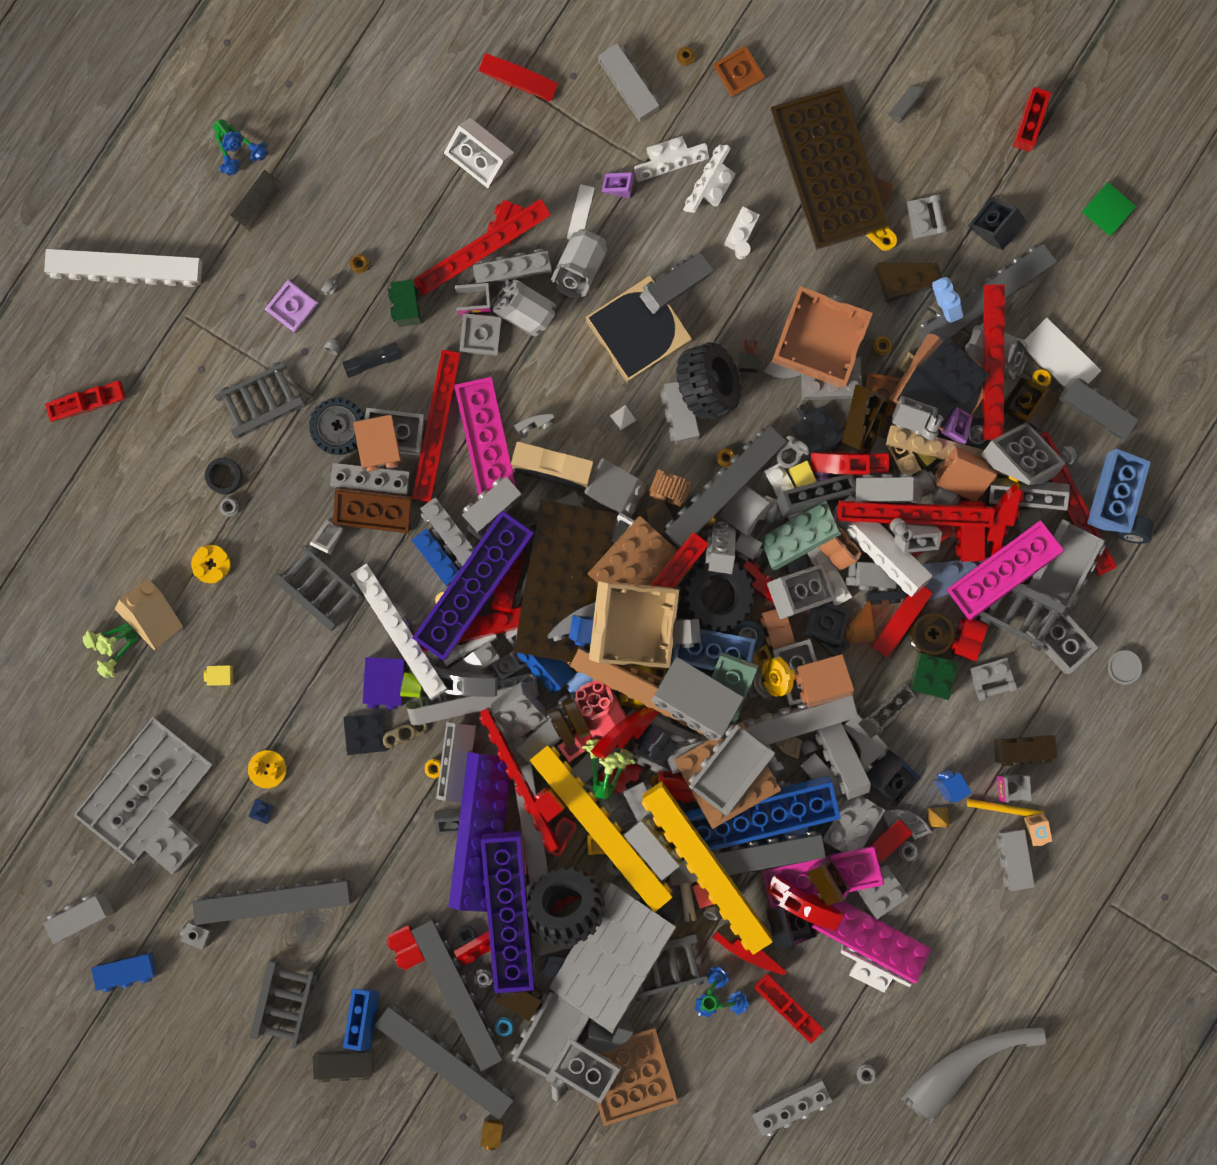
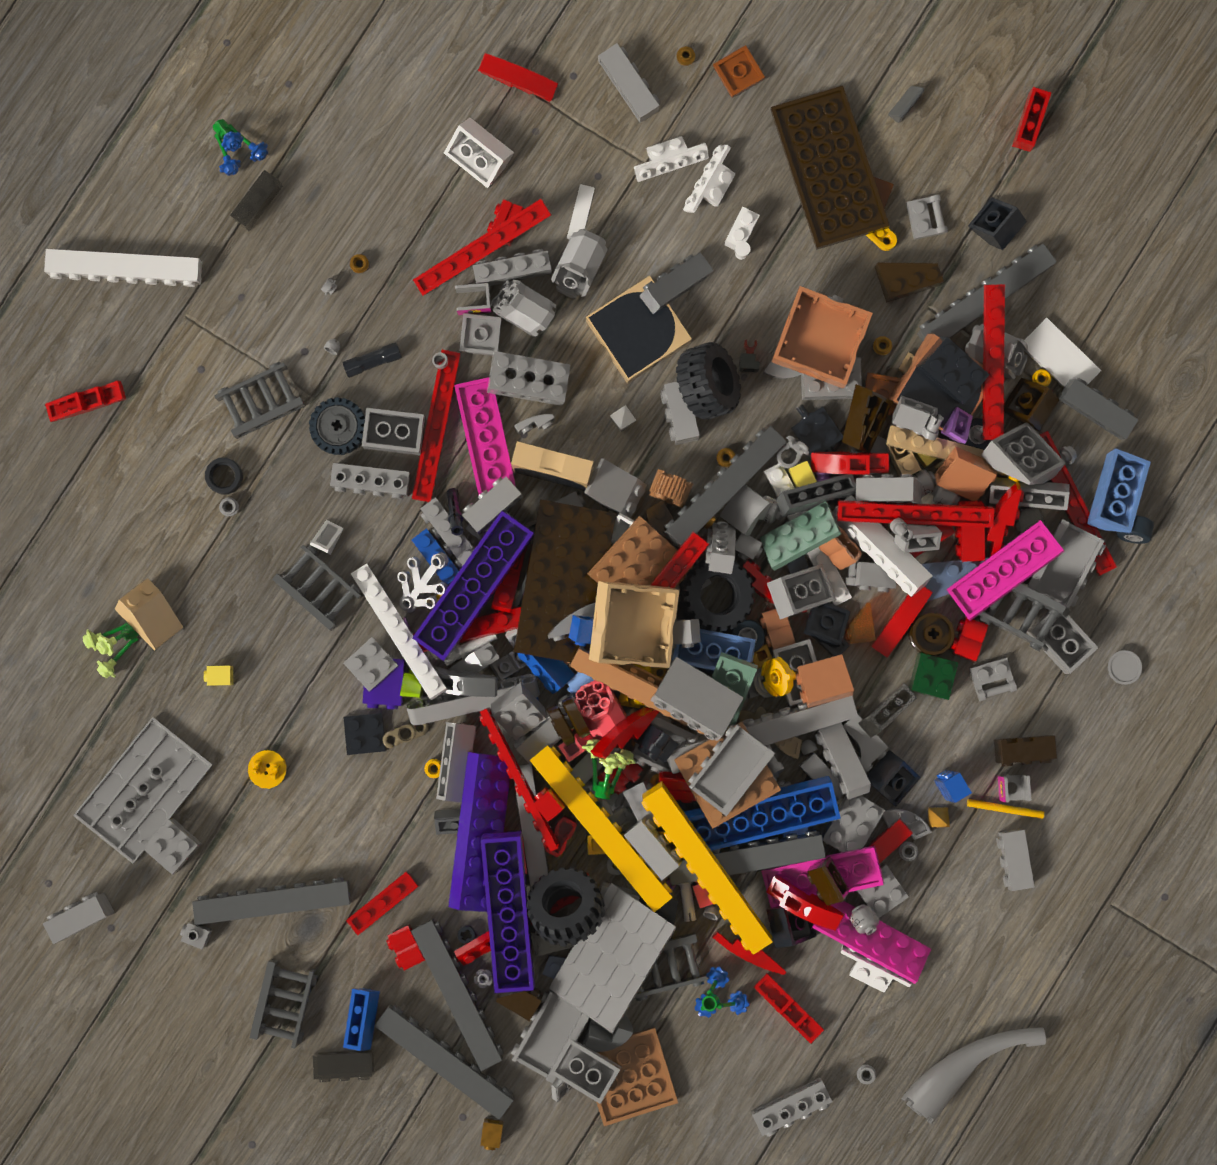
blue brick [91,952,157,993] -> none
yellow plate [191,545,231,584] -> none
dark blue tile [248,799,274,824] -> none
lavender tile [265,280,319,333] -> none
reddish brown tile [333,487,412,533] -> none
nougat brick [353,415,402,472] -> none
dark green brick [388,279,421,327] -> none
dark azure plate [495,1017,514,1037] -> none
medium lavender slope [601,173,634,199] -> none
black plate [864,591,906,605] -> none
light blue brick [932,277,964,323] -> none
light nougat brick [1024,813,1052,846] -> none
green slope [1081,182,1137,236] -> none
none -> light grey plate [343,637,399,692]
none -> red plate [346,871,419,935]
none -> plant [397,552,448,613]
none -> light grey hinge [432,352,448,369]
none -> black pin [446,488,463,535]
none -> light grey brick [487,351,570,406]
none -> light grey head [850,904,879,935]

